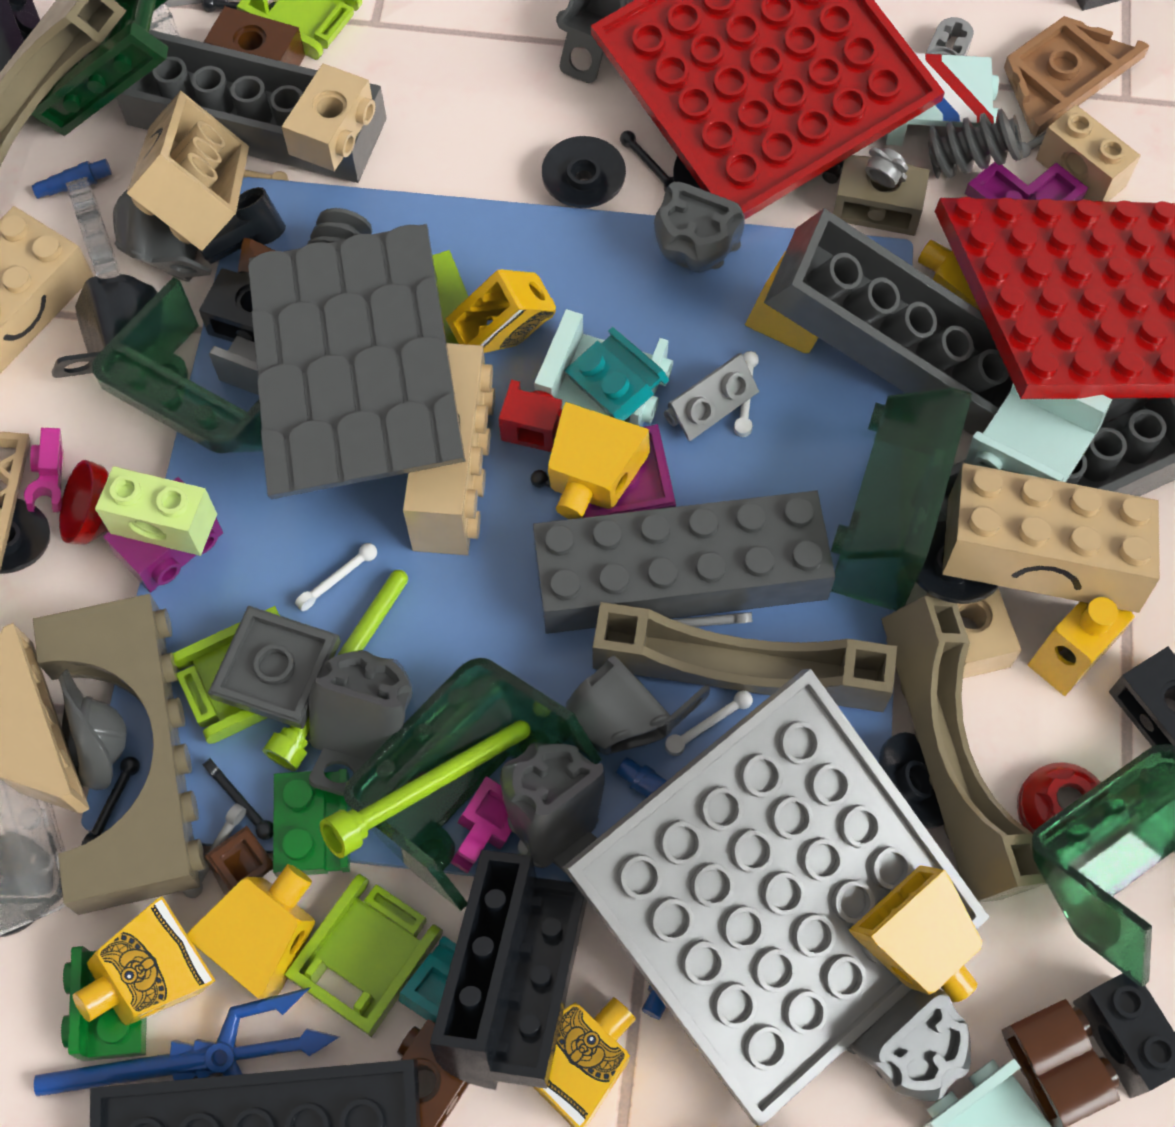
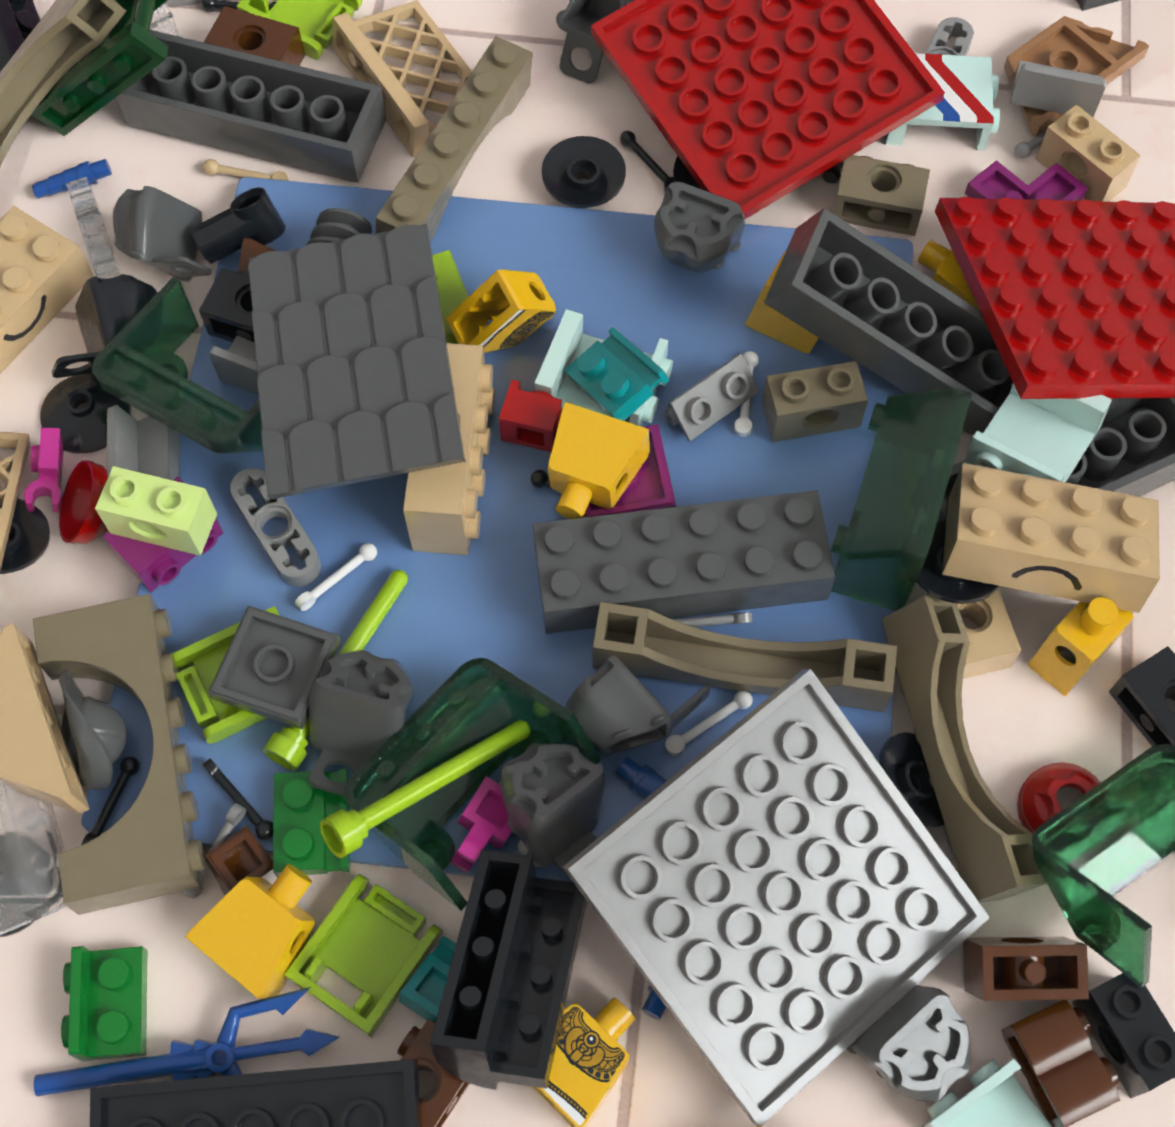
yellow torso [73,896,216,1026] -> none
tan brick [127,90,249,251] -> none
tan brick [281,63,375,172] -> none
torso [849,865,982,1002] -> none
light grey plate [865,147,909,188] -> none
dark grey piece [928,108,1023,179] -> none
none -> black dish [40,373,131,453]
none -> light grey panel [107,405,180,480]
none -> light grey beam [230,468,321,587]
none -> tan fence [332,0,472,157]
none -> dark tan arch [376,36,533,241]
none -> dark tan brick [762,361,868,442]
none -> reddish brown brick [963,936,1089,1001]
none -> light grey panel [1010,60,1106,117]

